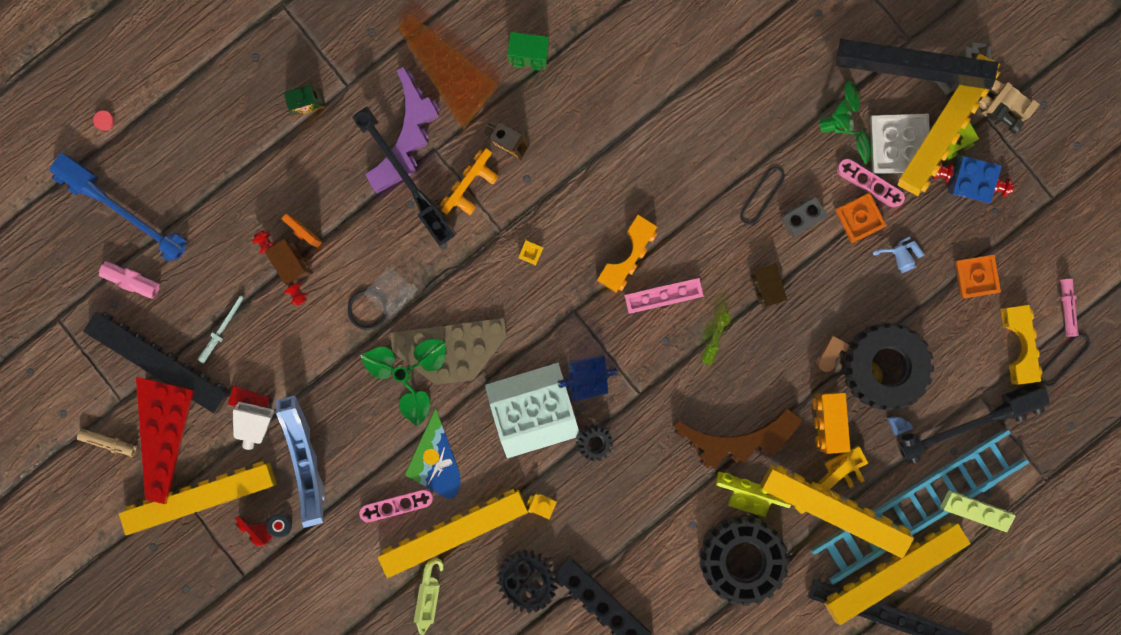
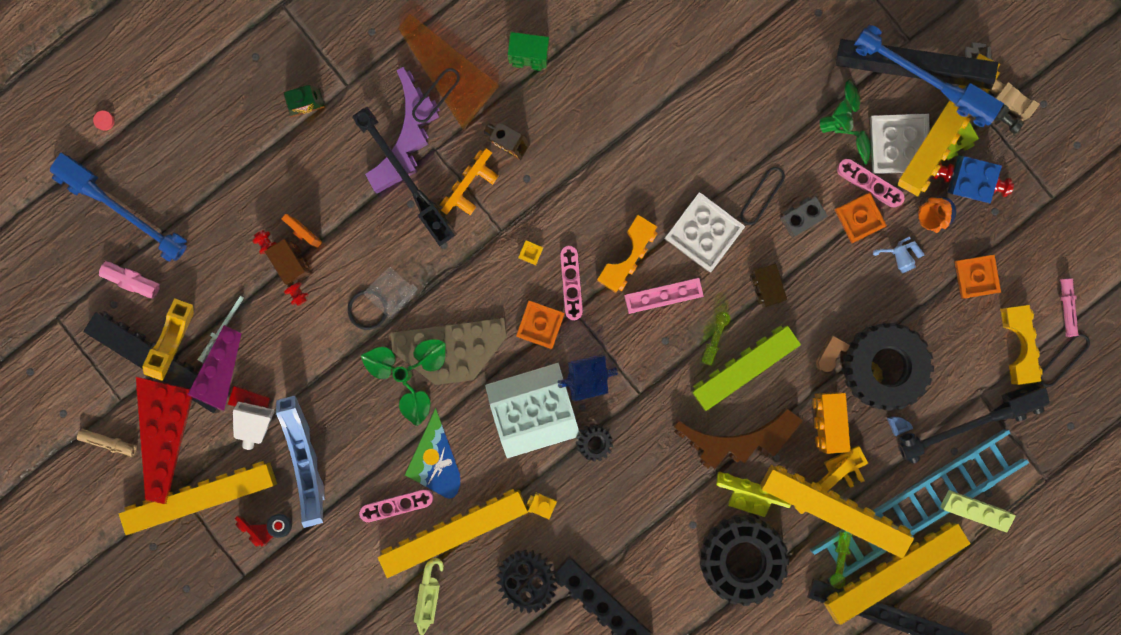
none -> yellow arch [143,298,194,381]
none -> magenta wing [188,325,242,411]
none -> black piece [412,68,460,123]
none -> orange plate [516,301,565,349]
none -> bright pink beam [560,246,582,320]
none -> white plate [664,192,745,273]
none -> lime brick [691,325,801,411]
none -> clear neon green pin [830,532,852,589]
none -> blue bar [854,25,1004,127]
none -> orange hair [918,197,956,233]

